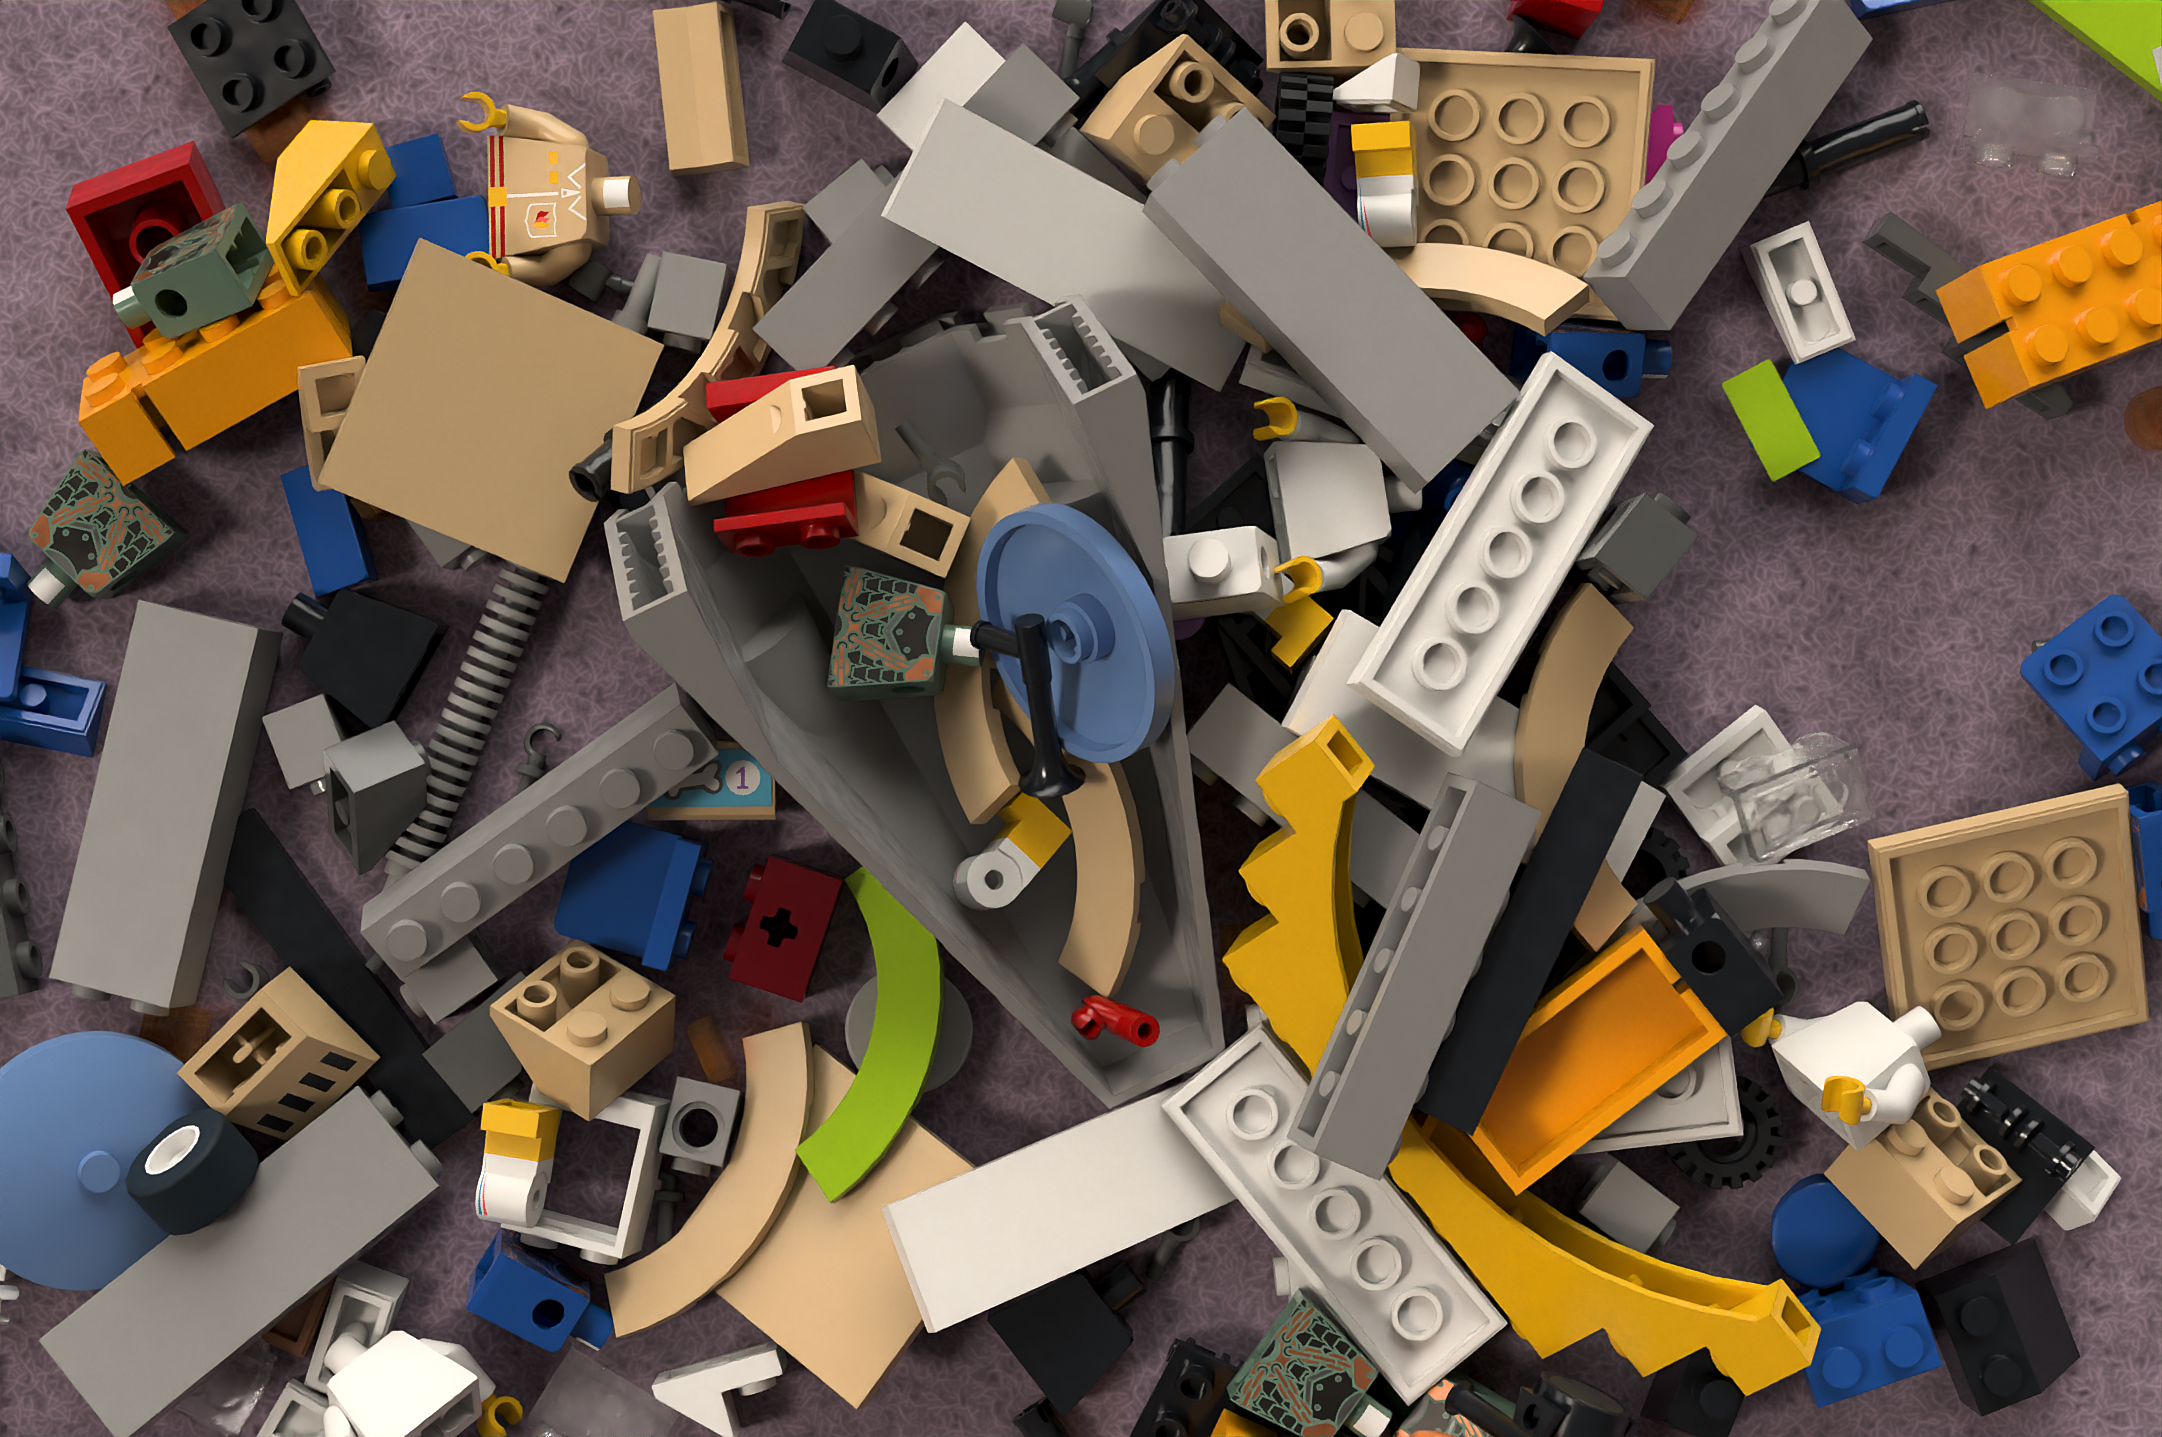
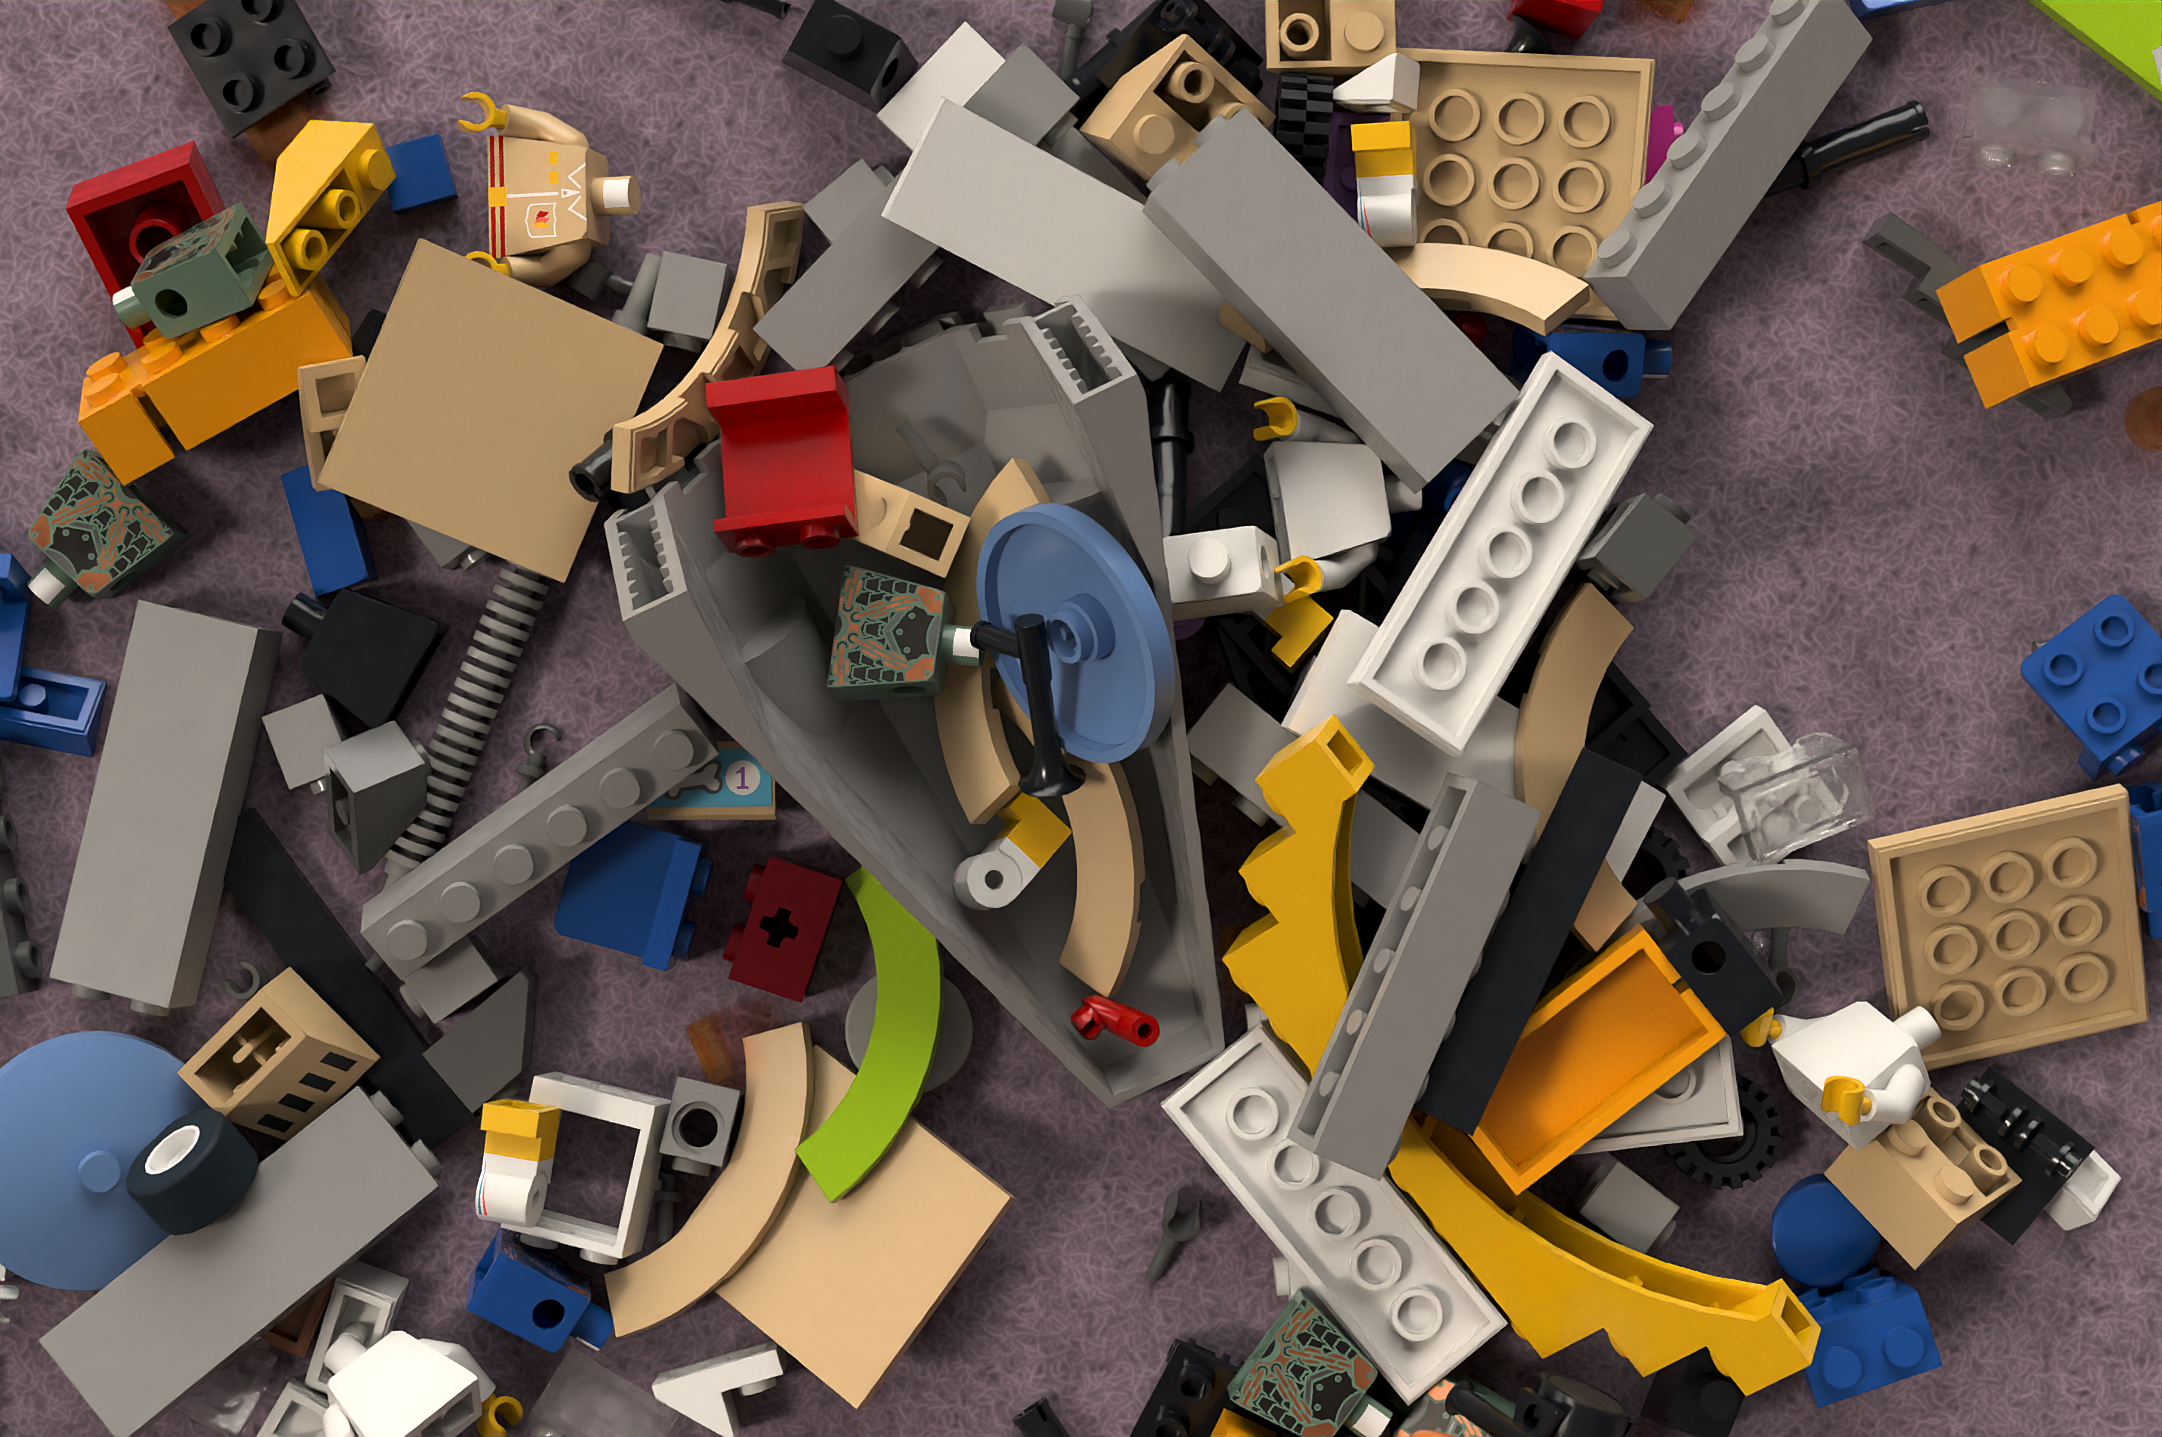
clear orange tile [139,1006,215,1064] -> none
blue slope [359,195,489,292] -> none
tan slope [490,939,676,1122] -> none
tan piece [653,1,750,176] -> none
tan slope [683,365,881,506] -> none
white tile [881,1076,1237,1333] -> none
black torso [987,1261,1148,1417] -> none
lime sticker [1722,359,1821,481] -> none
white slope [1740,221,1856,365] -> none
blue bracket [1748,347,1938,504] -> none
black slope [1914,1237,2080,1417] -> none

